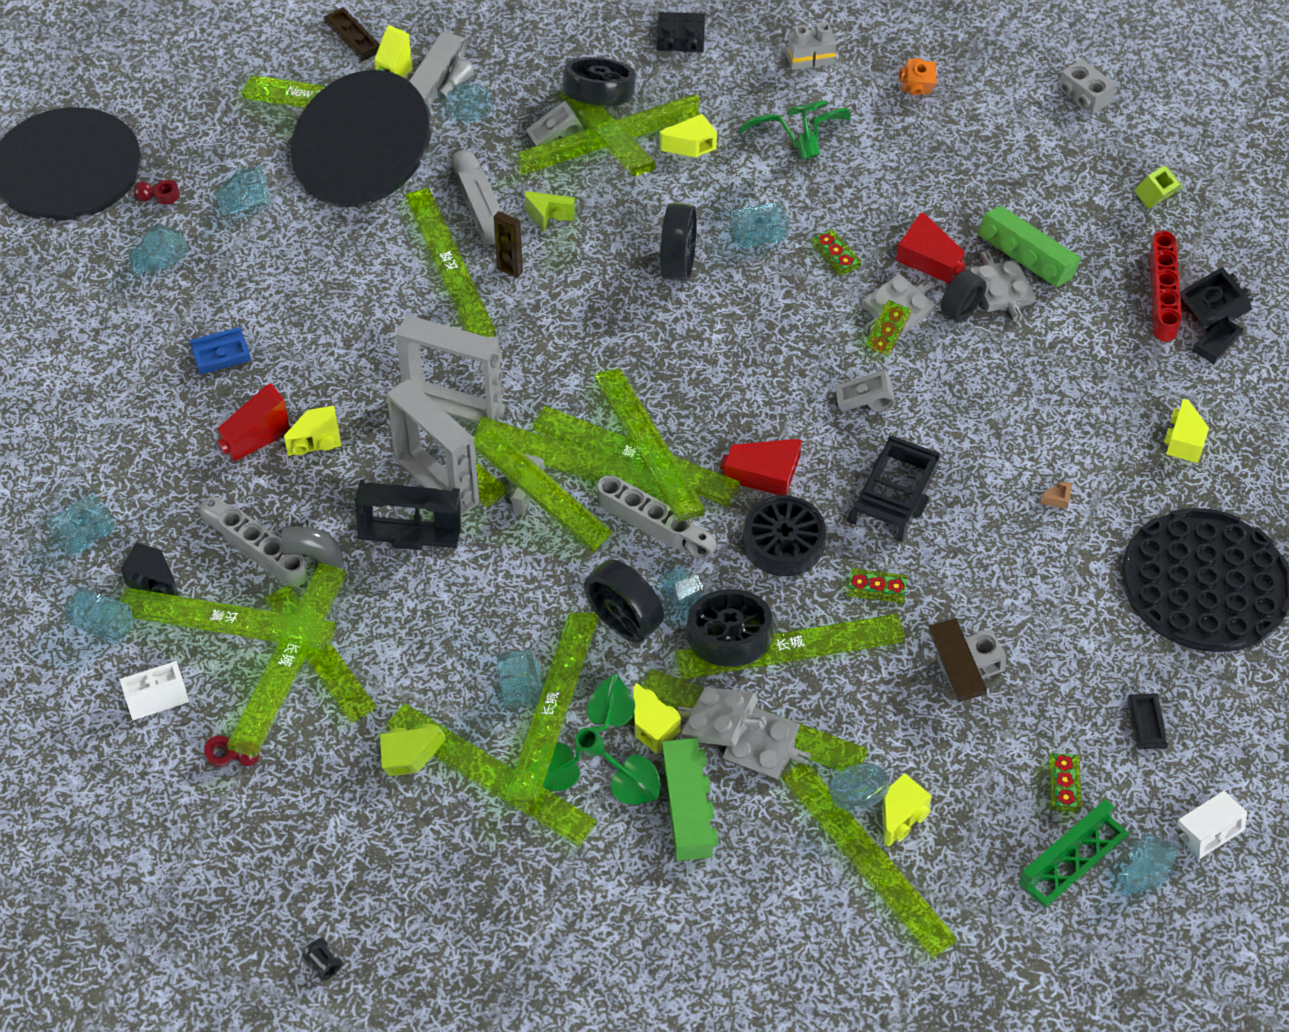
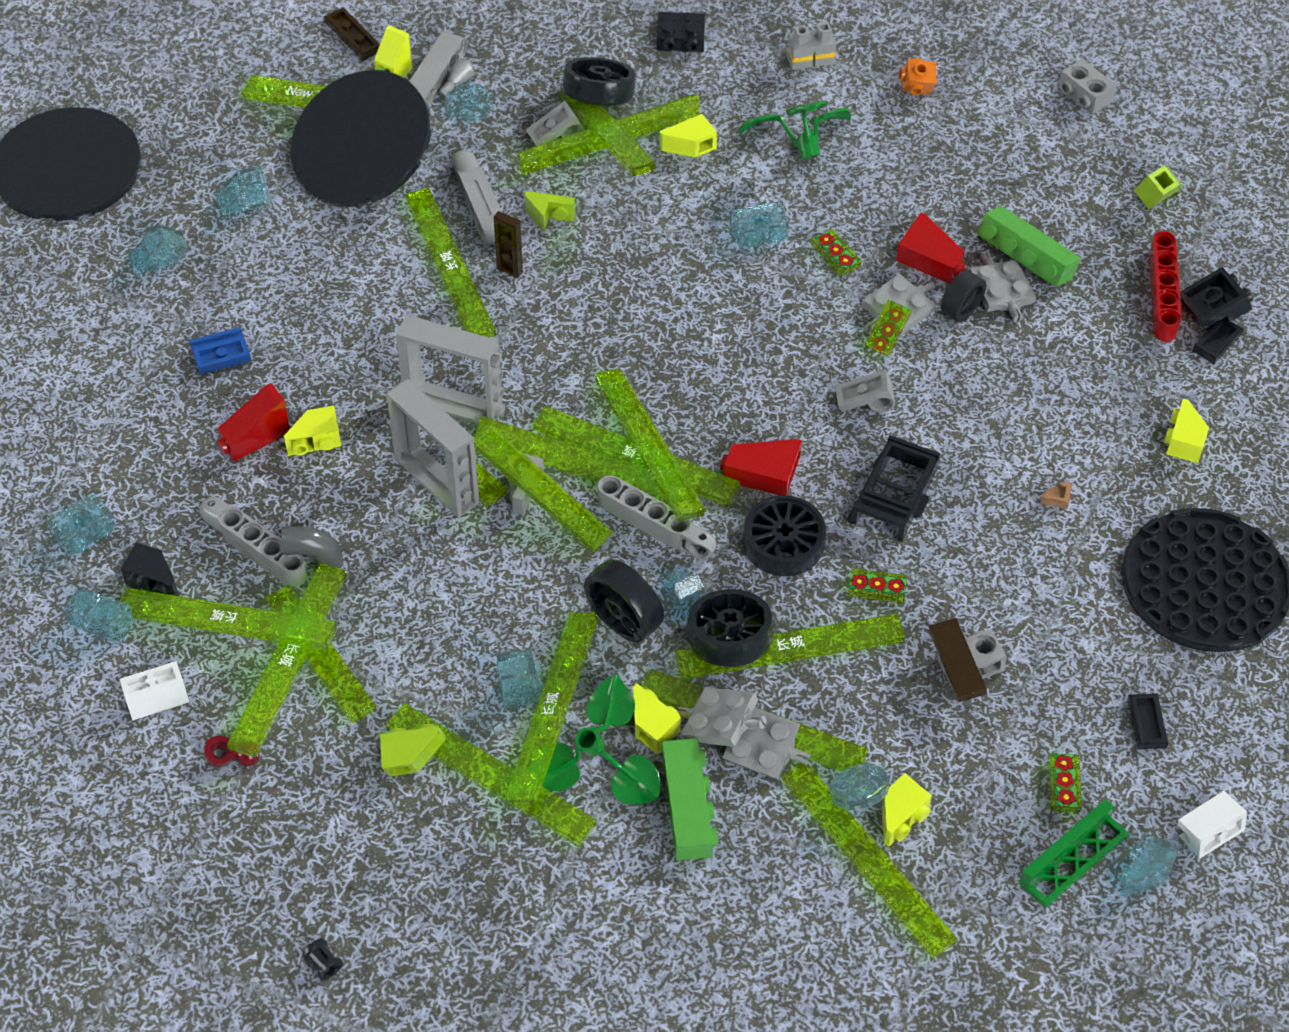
dark red plate [134,180,180,205] -> none
black piece [354,480,461,550] -> none
black piece [660,203,697,281] -> none

